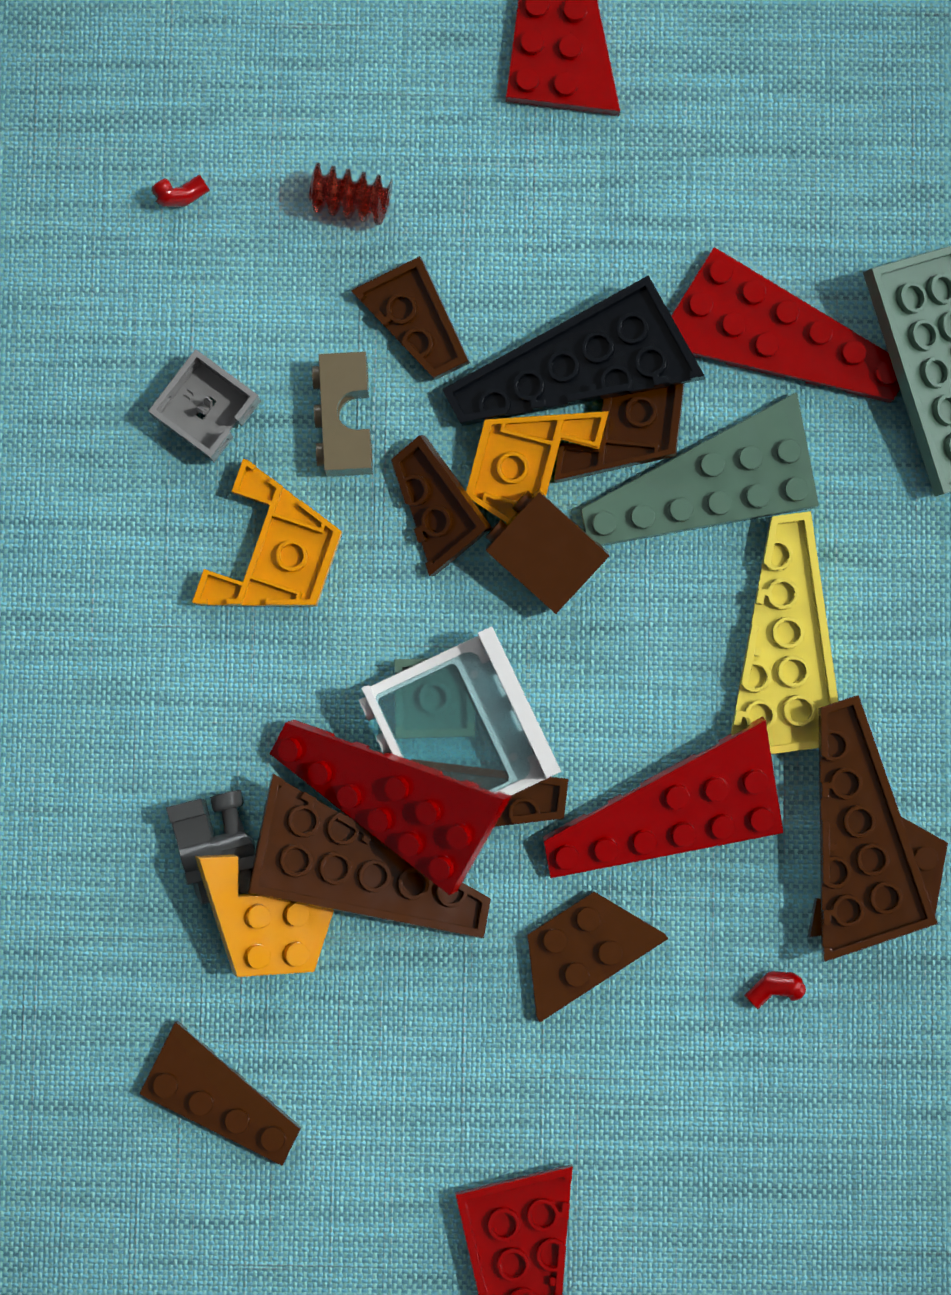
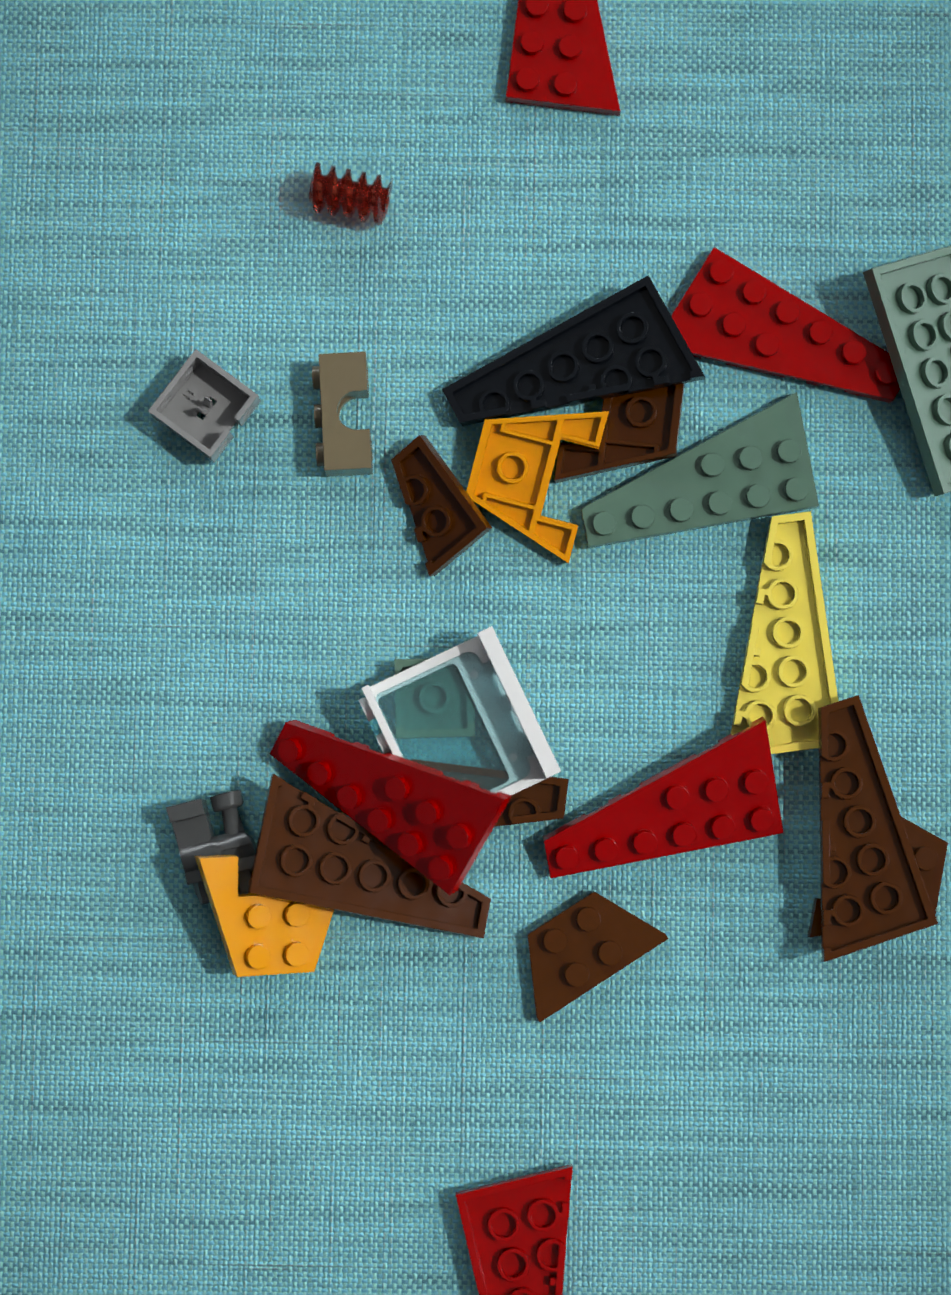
reddish brown wing [139,1021,301,1166] -> none
red arm [151,174,210,207] -> none
light orange wing [192,459,343,607] -> none
reddish brown wing [351,256,470,380] -> none
reddish brown panel [485,489,610,614] -> none
red arm [744,971,806,1010] -> none

